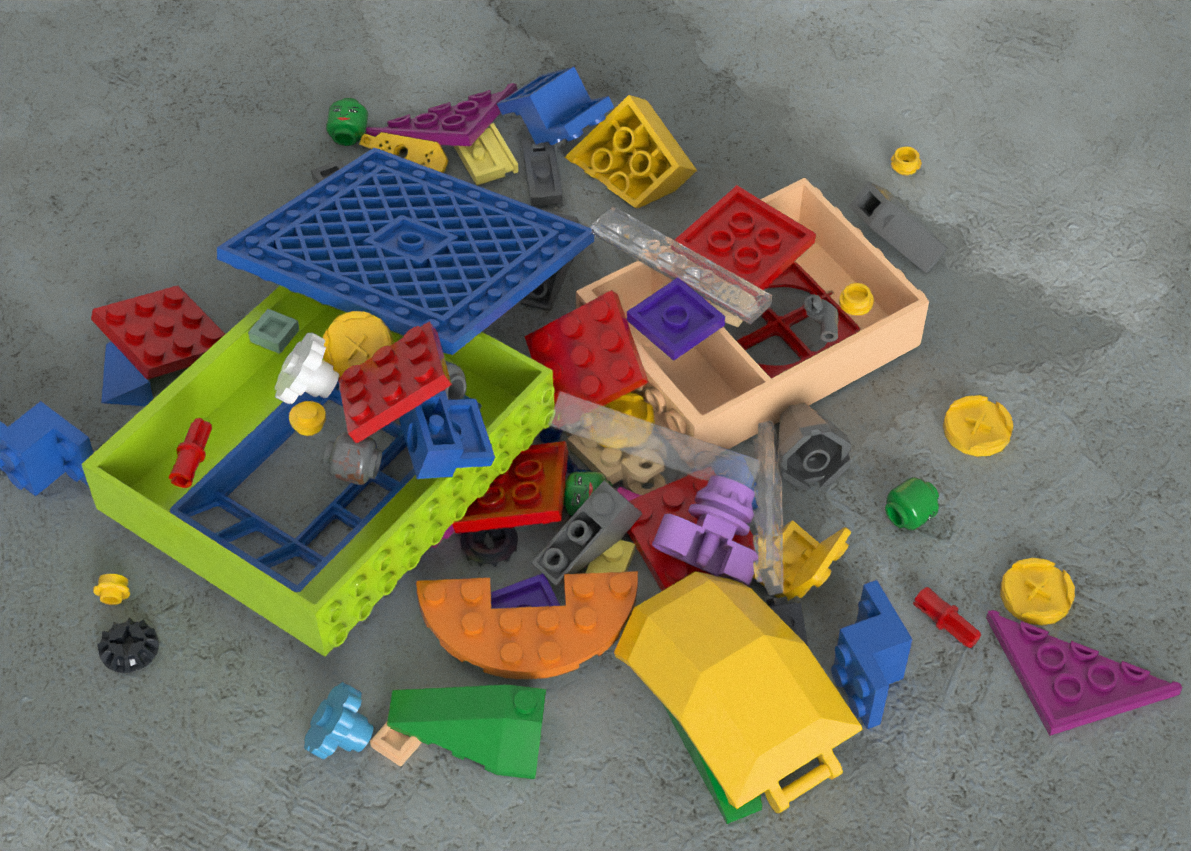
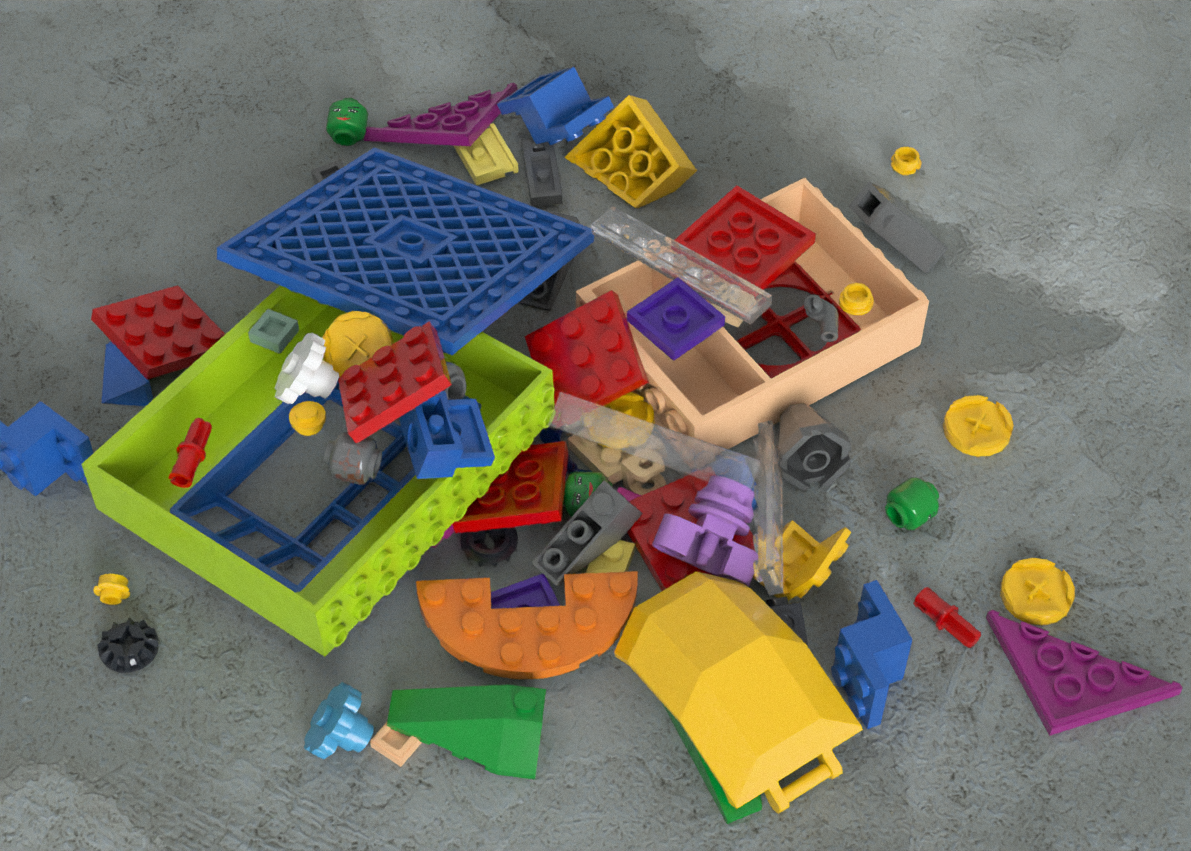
yellow piece [359,132,449,173] -> none

